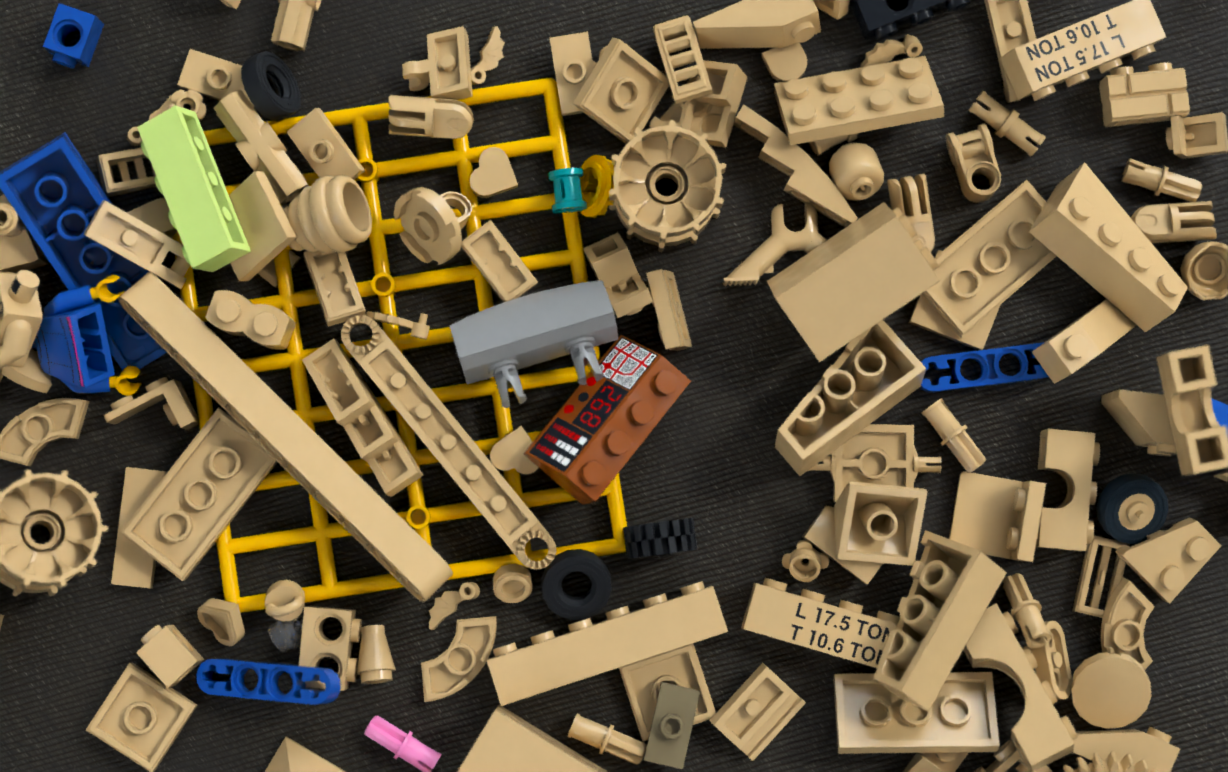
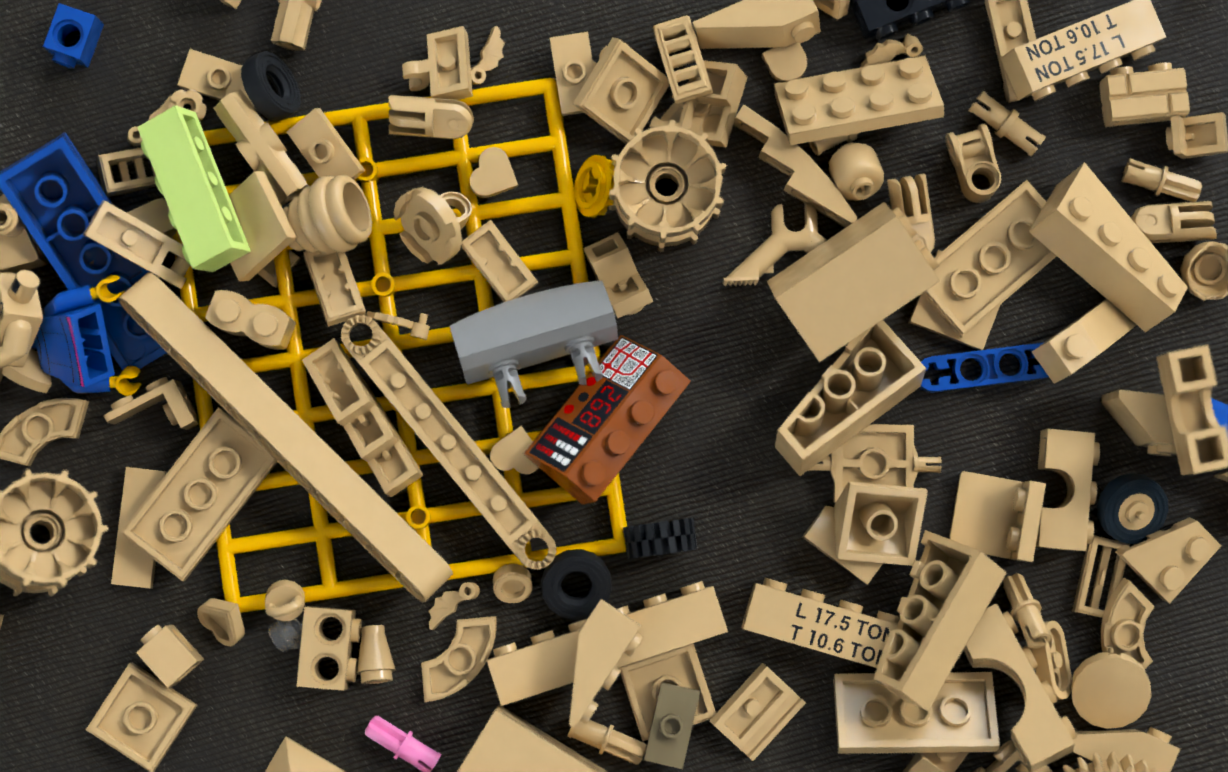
blue beam [196,659,341,705] -> none
teal bush [548,168,587,213] -> none
tan plate [646,269,692,351] -> none
tan plate [782,540,829,582] -> none
tan axle [921,398,986,473] -> none
none -> tan slope [569,599,643,728]

